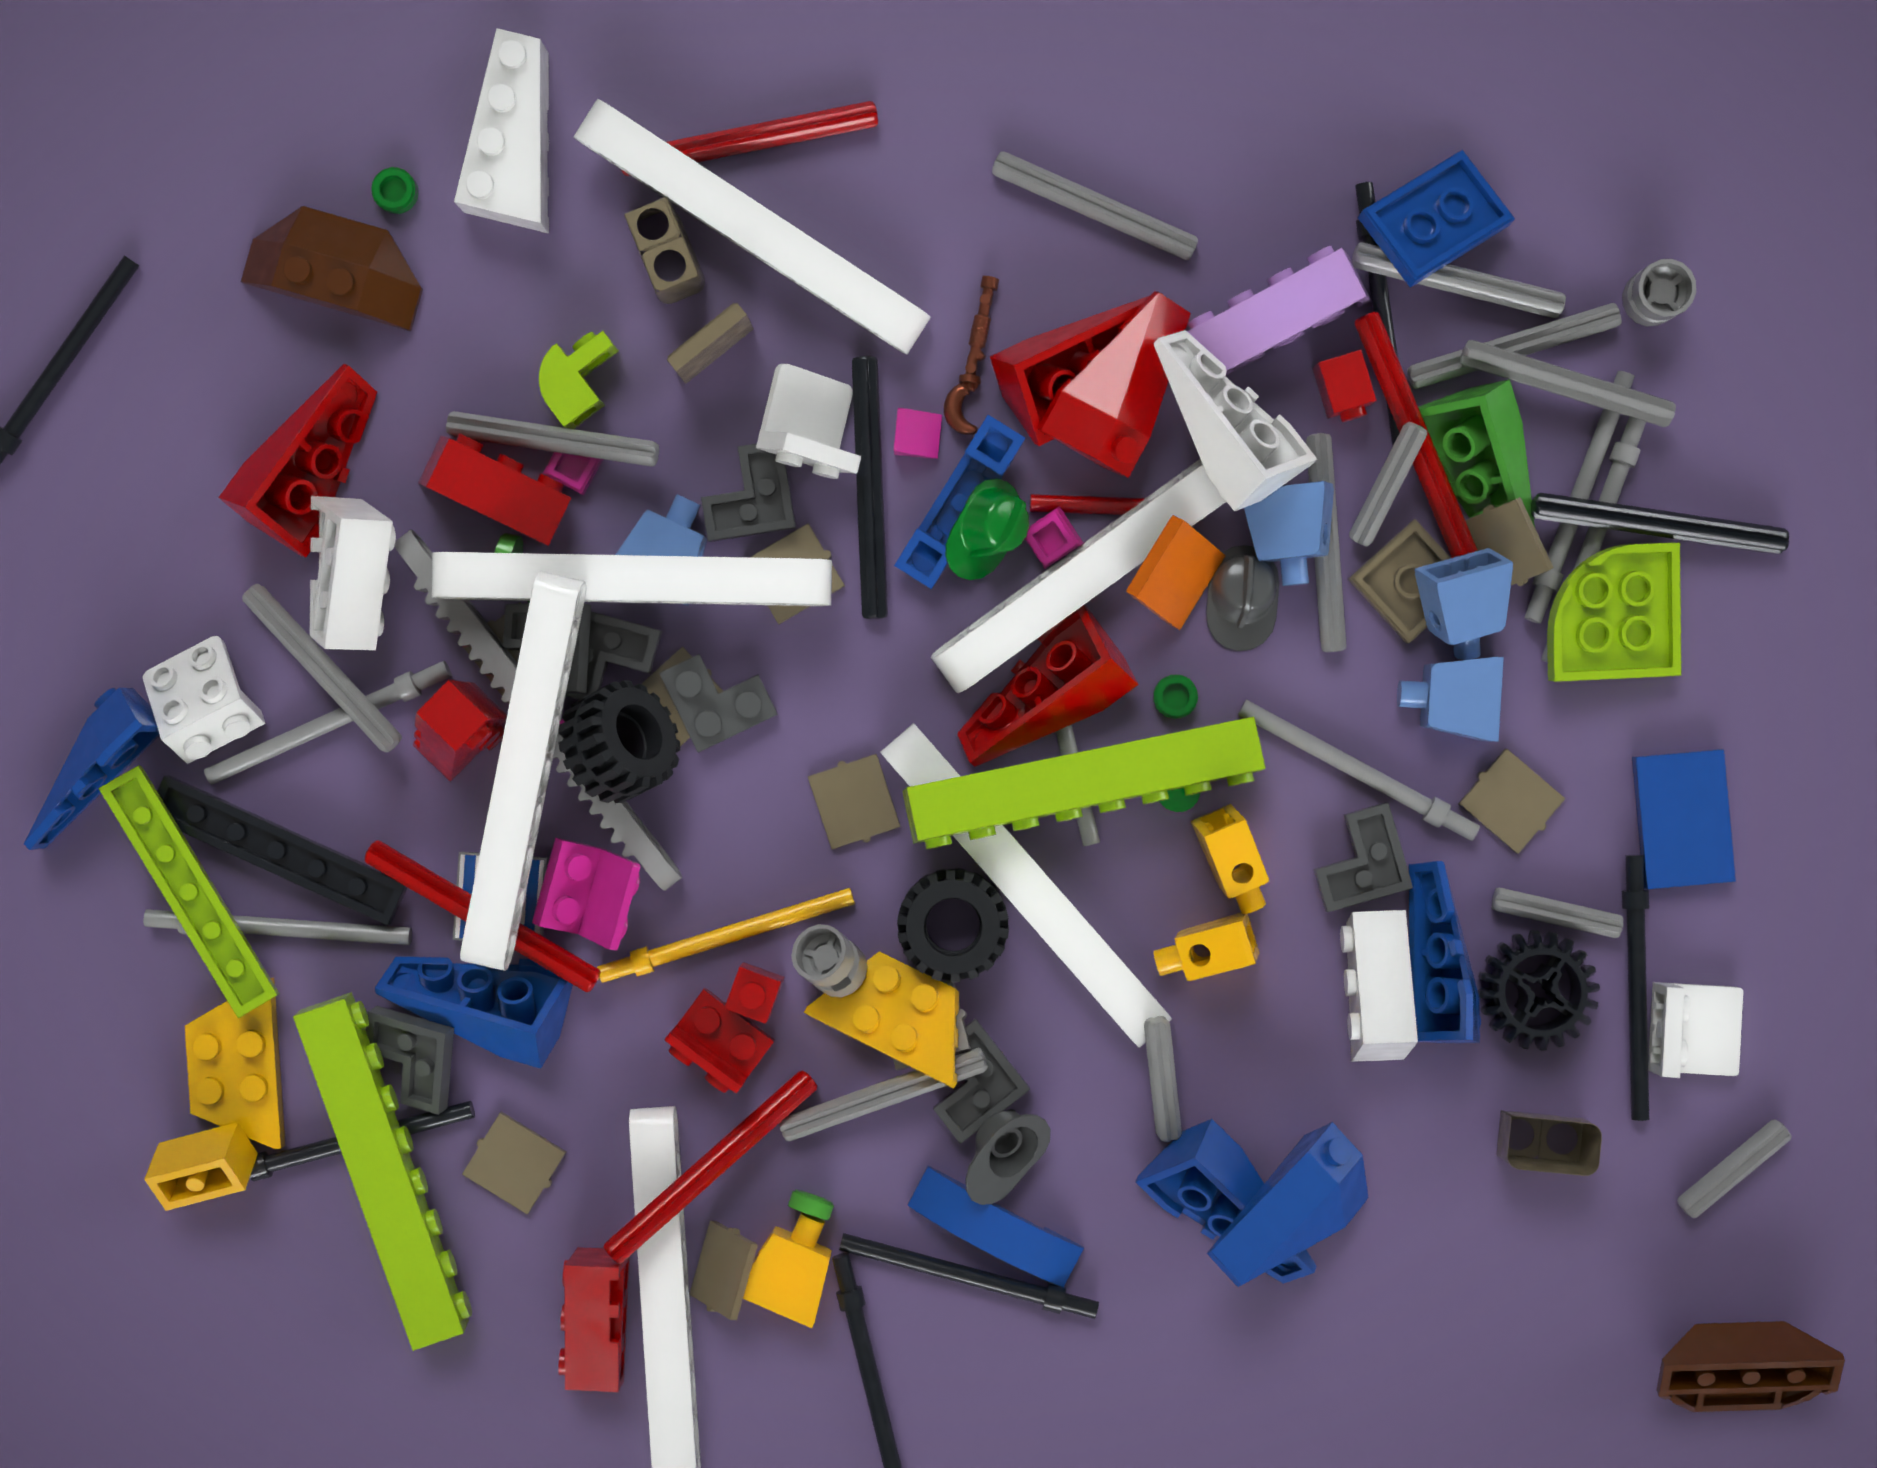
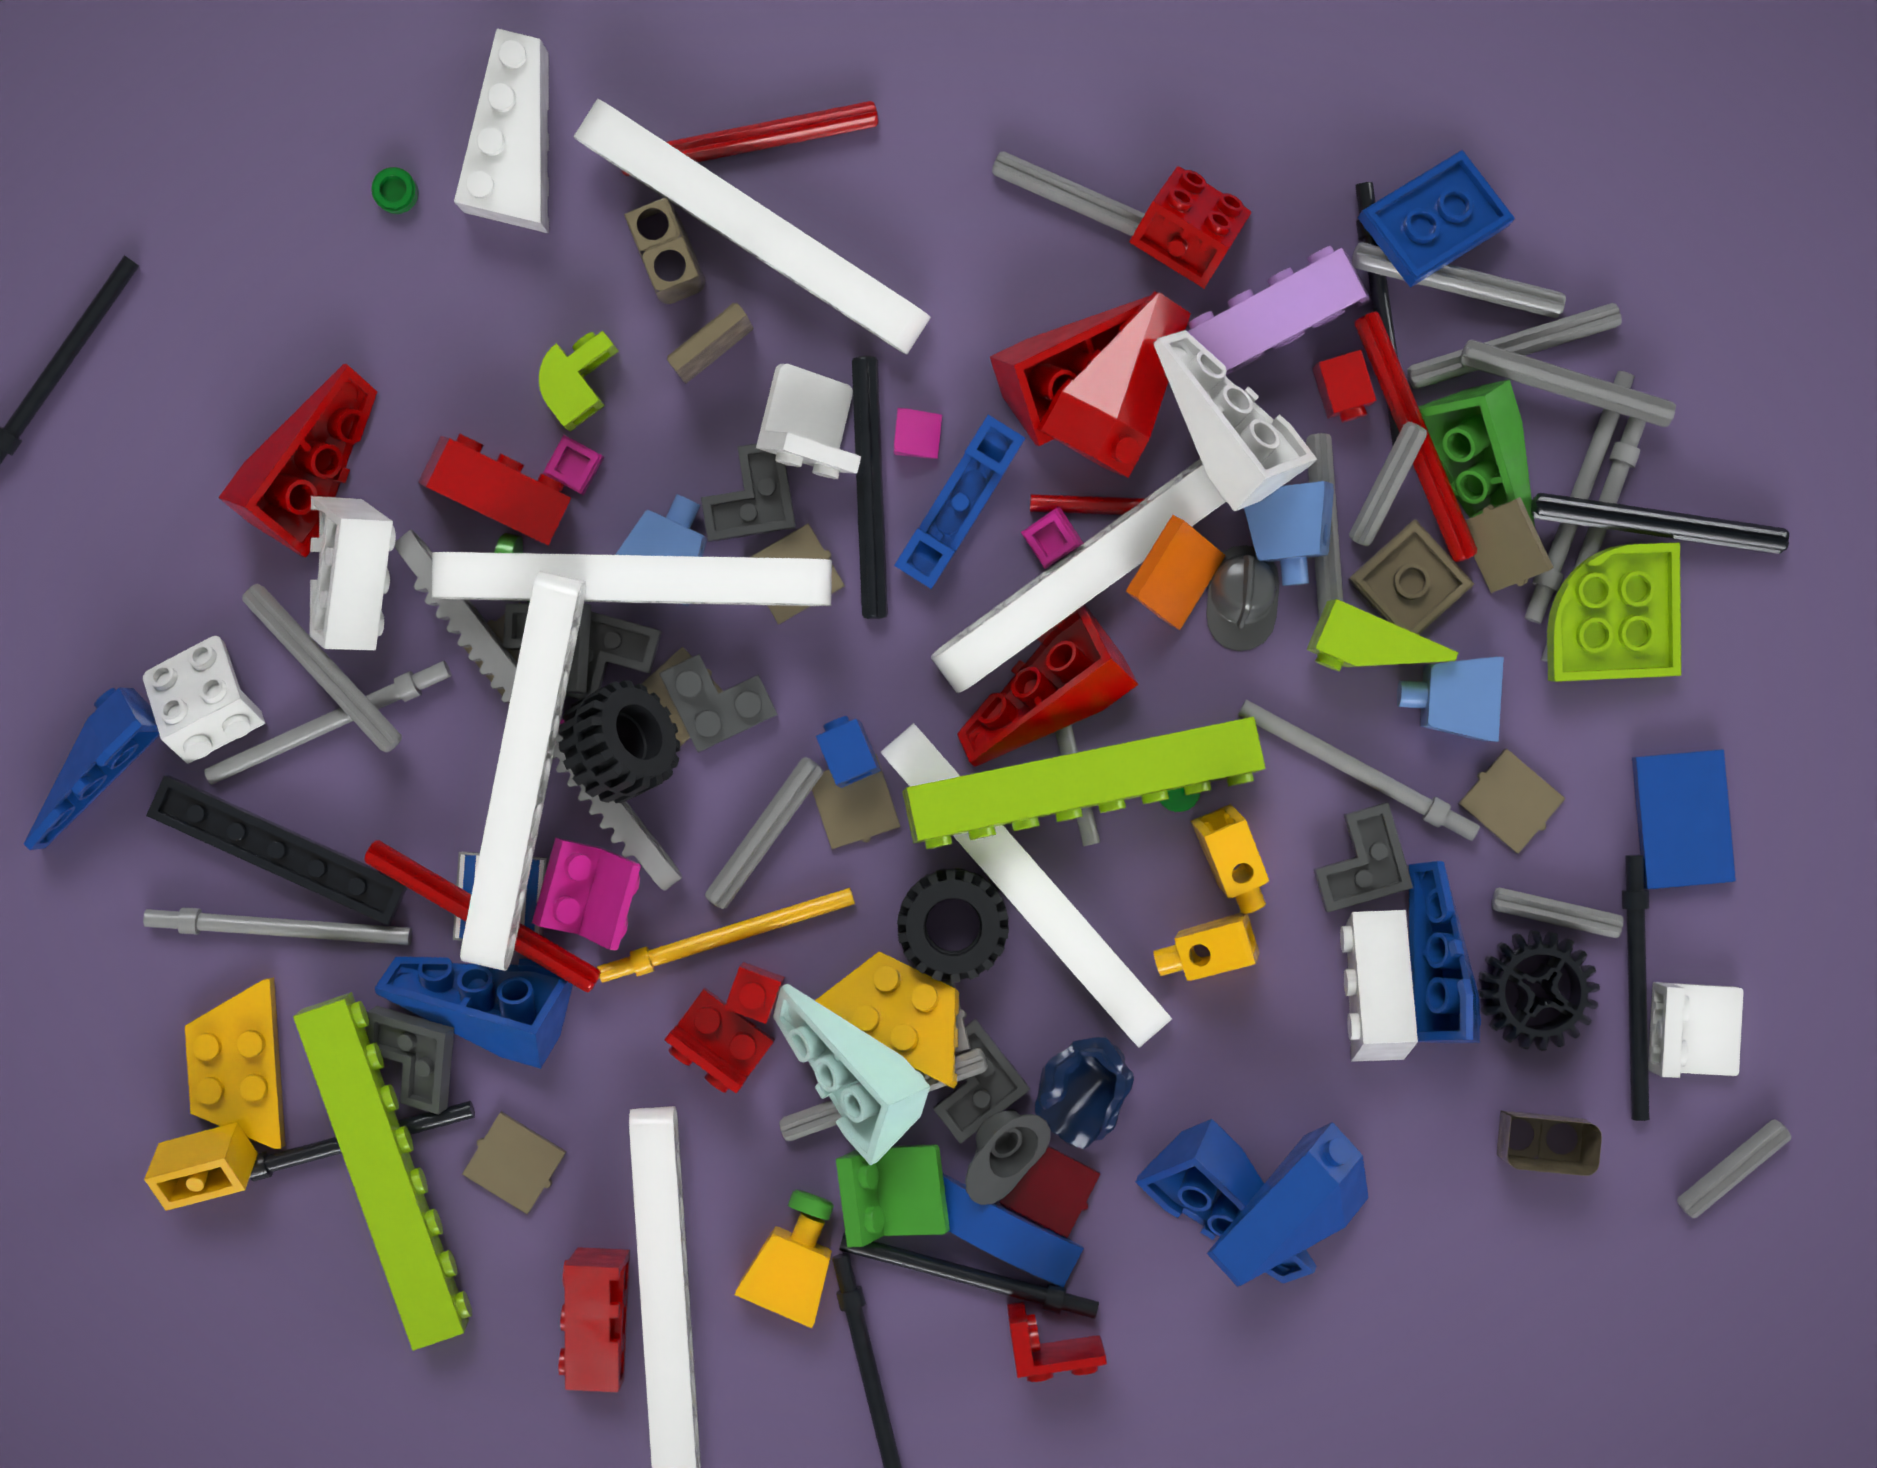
lime plate [98,765,280,1018] -> none
reddish brown wedge [241,206,423,331] -> none
red wedge [413,680,507,782] -> none
light grey axle [446,411,659,467] -> none
red axle [603,1070,817,1264] -> none
dark tan piece [689,1221,758,1320] -> none
light grey wheel [791,924,868,997] -> none
copper piece [944,275,999,435] -> none
green piece [945,478,1029,580] -> none
light grey axle [1144,1016,1182,1142] -> none
green tile [1153,674,1198,719] -> none
medium blue torso [1415,548,1513,660] -> none
light grey wheel [1622,259,1696,327] -> none
reddish brown wedge [1656,1321,1845,1412] -> none
none -> light grey axle [705,757,824,909]
none -> light aqua wedge [773,984,930,1165]
none -> blue brick [816,716,882,788]
none -> bright green bracket [836,1144,950,1247]
none -> dark red piece [999,1145,1101,1238]
none -> red bracket [1007,1302,1107,1382]
none -> dark blue hair [1035,1037,1134,1149]
none -> red bracket [1129,166,1251,289]
none -> lime slope [1306,599,1459,671]

